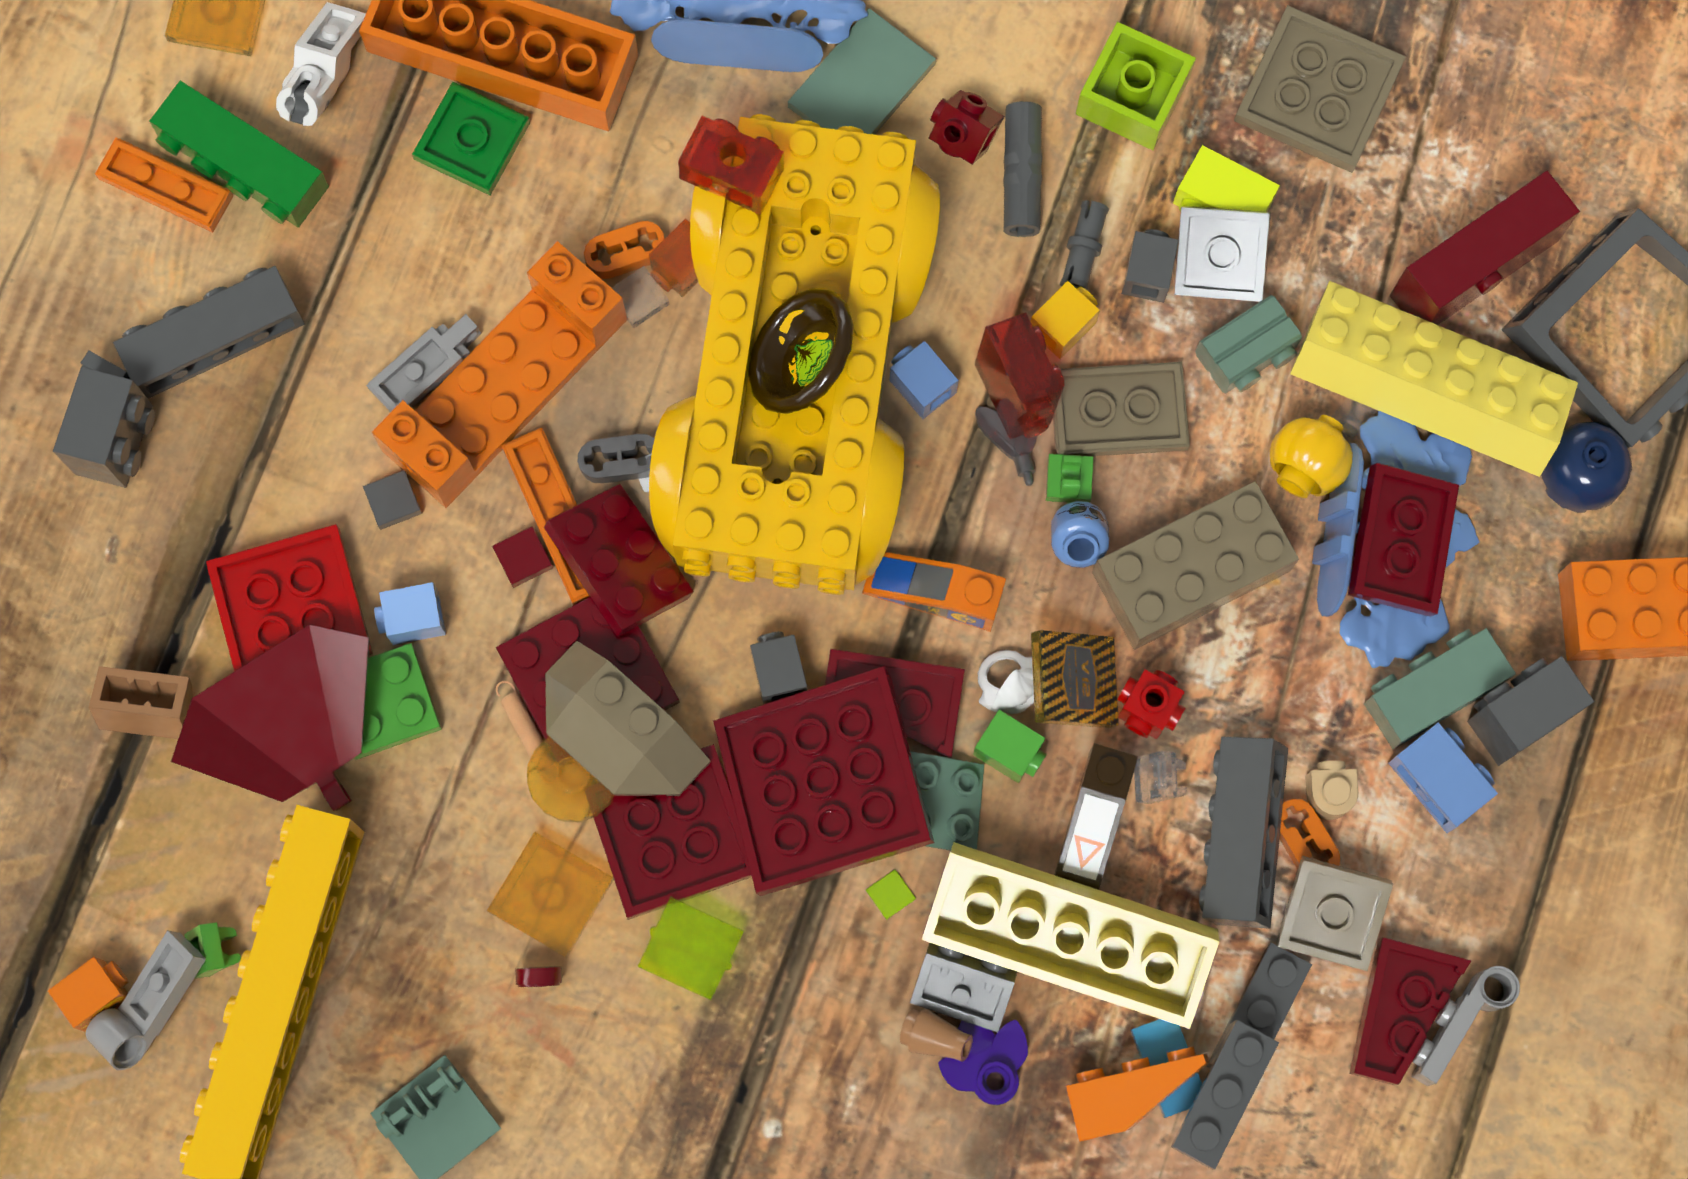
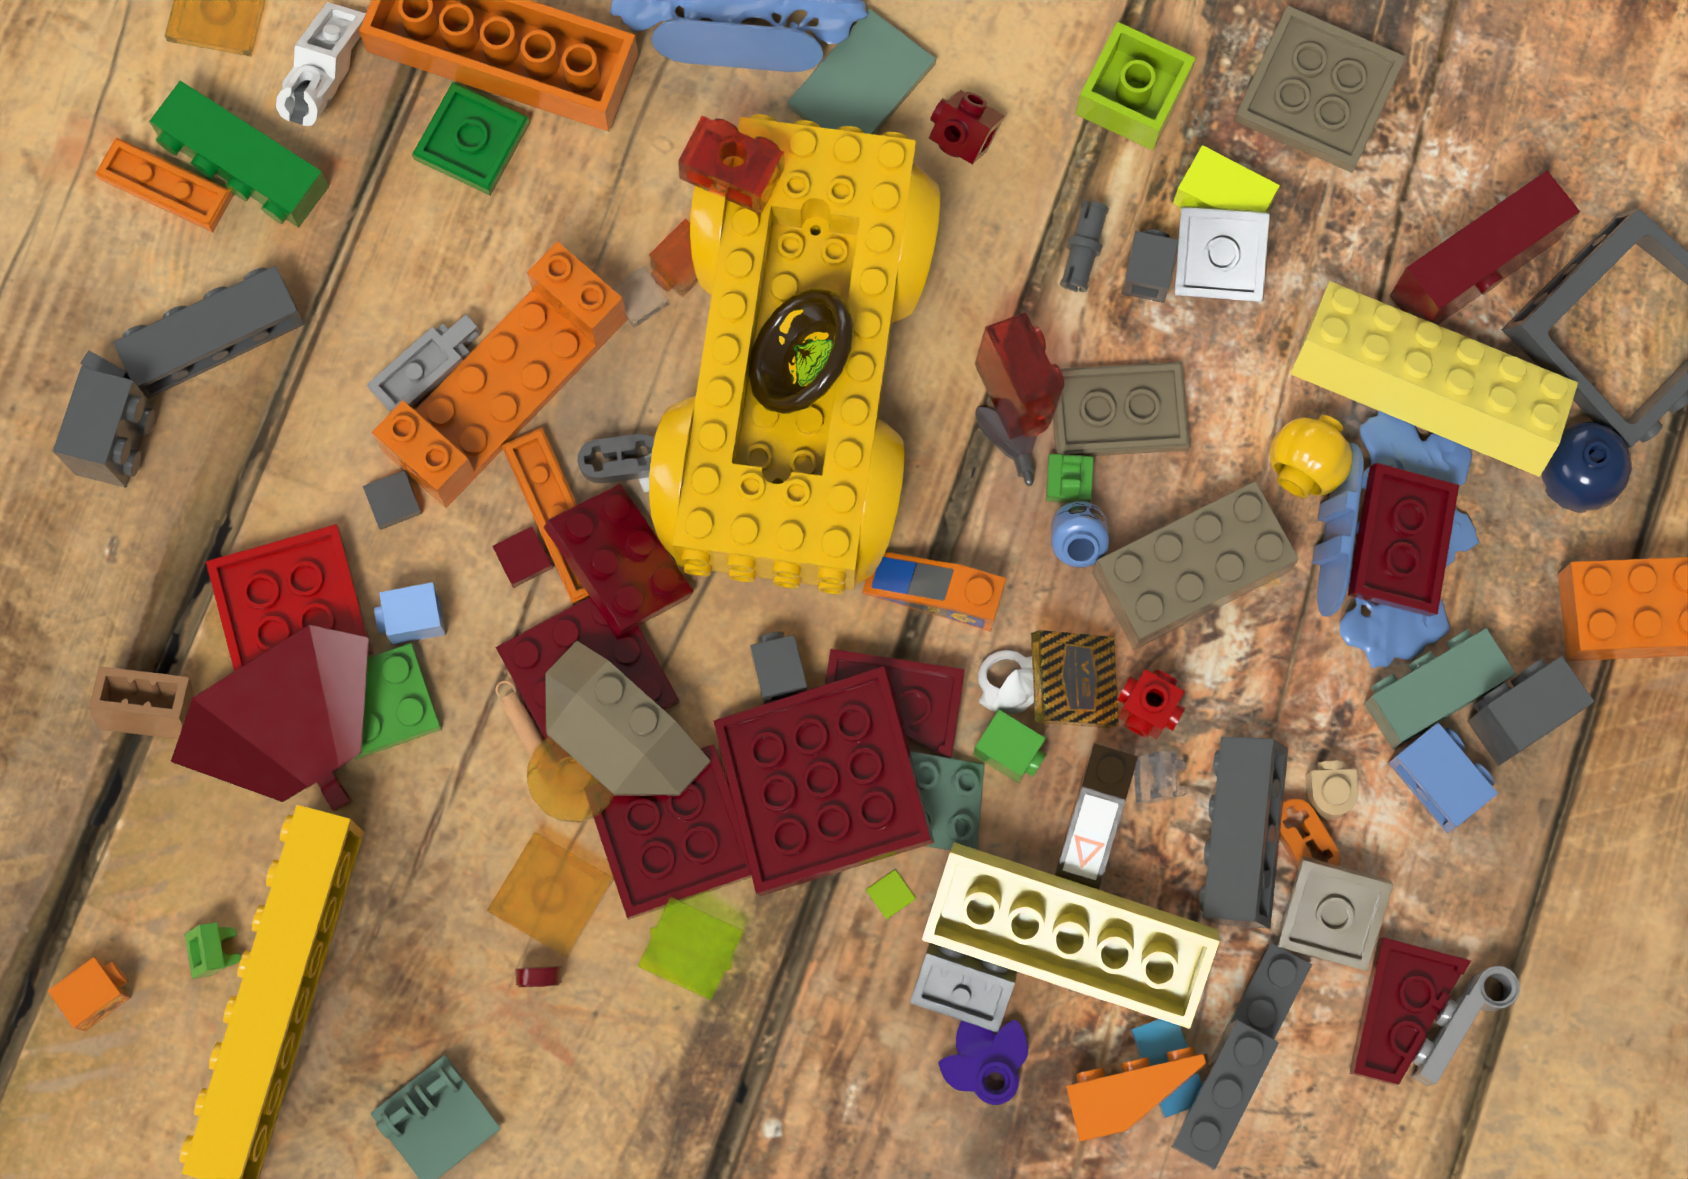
light grey plate [86,930,206,1070] -> none
orange beam [584,221,666,279] -> none
medium blue brick [889,341,959,419] -> none
medium nougat cone [900,1008,973,1062] -> none
dark grey axle [1003,101,1042,237] -> none
yellow brick [1028,281,1100,359] -> none
sand green brick [1195,295,1302,394] -> none

